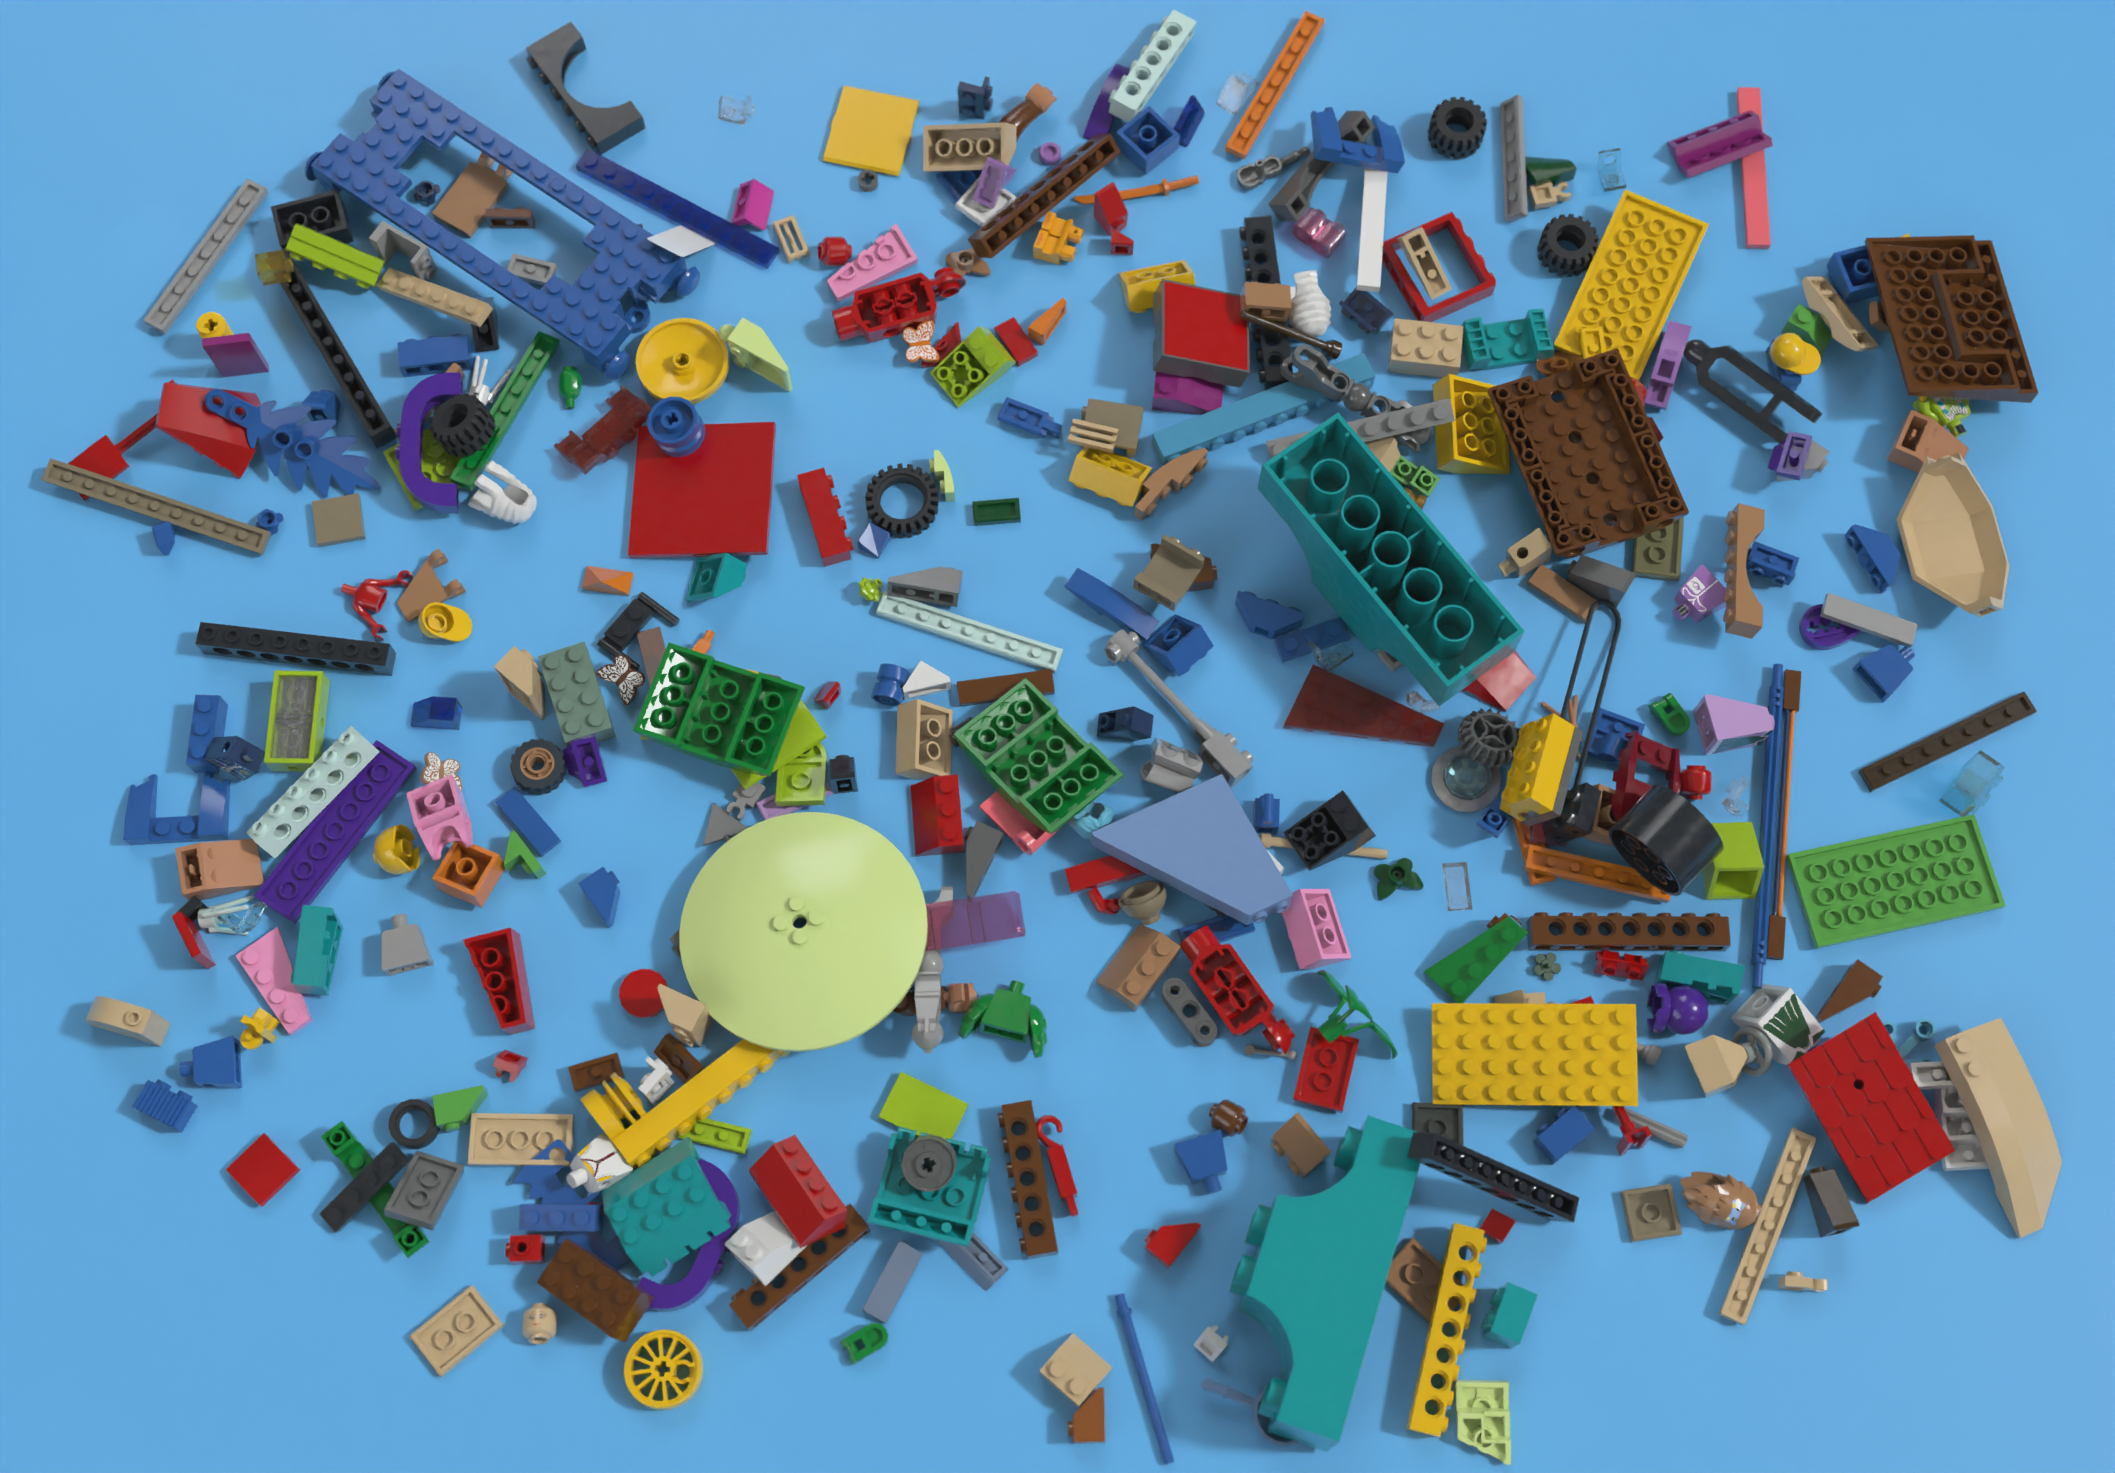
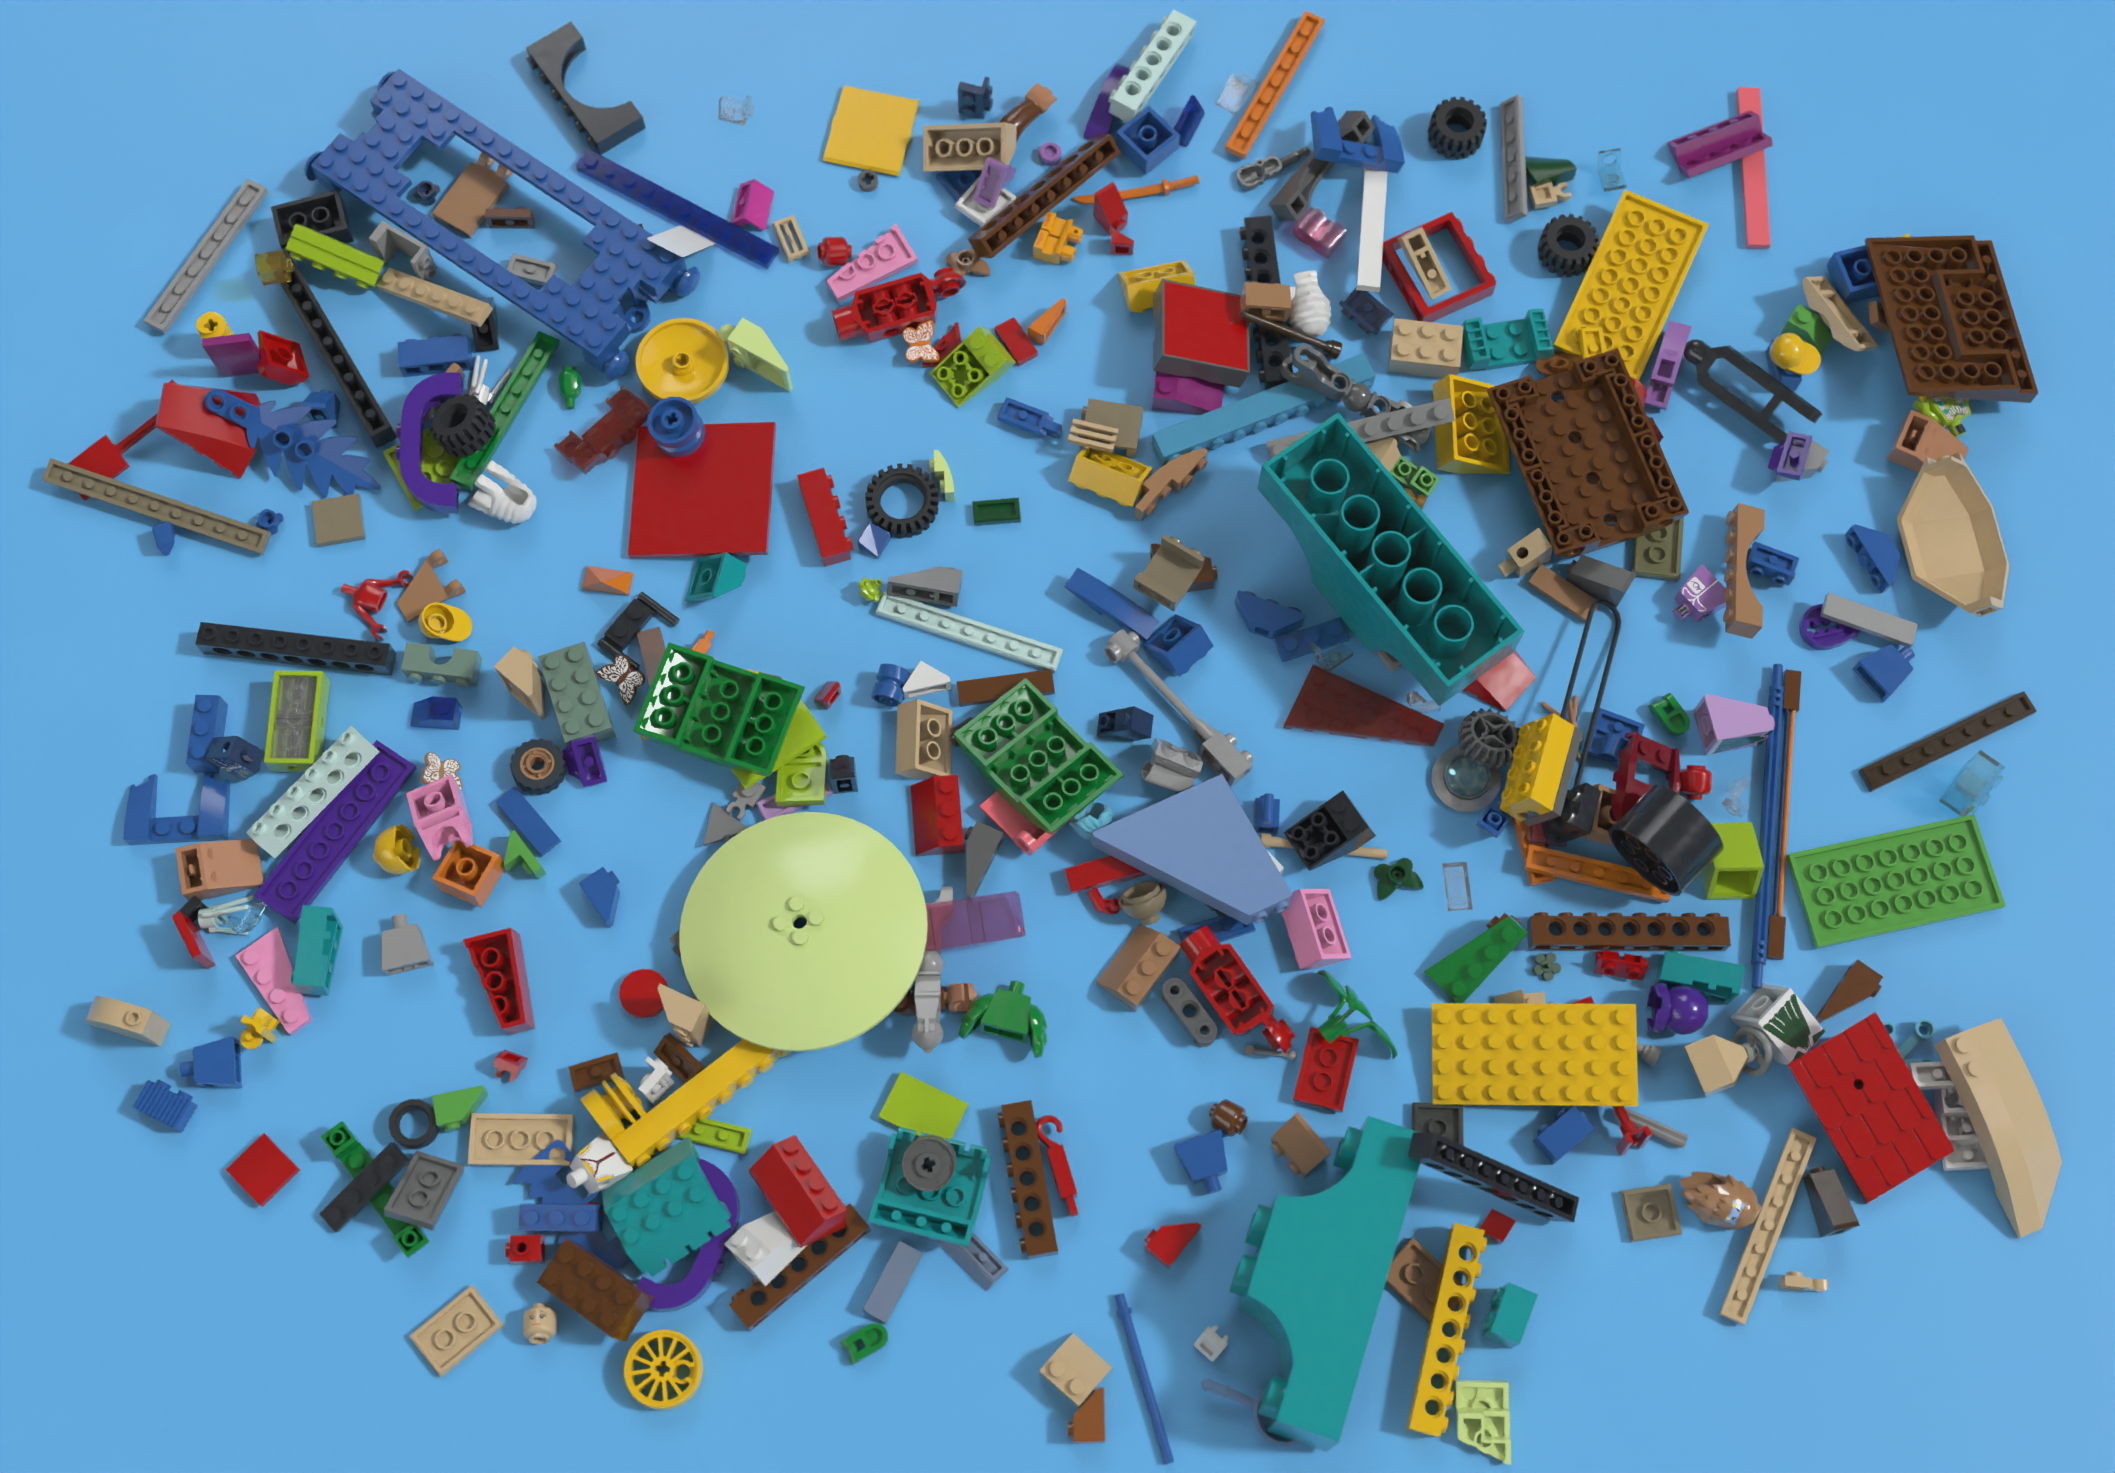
none -> red slope [257,330,309,386]
none -> sand green arch [401,642,482,687]

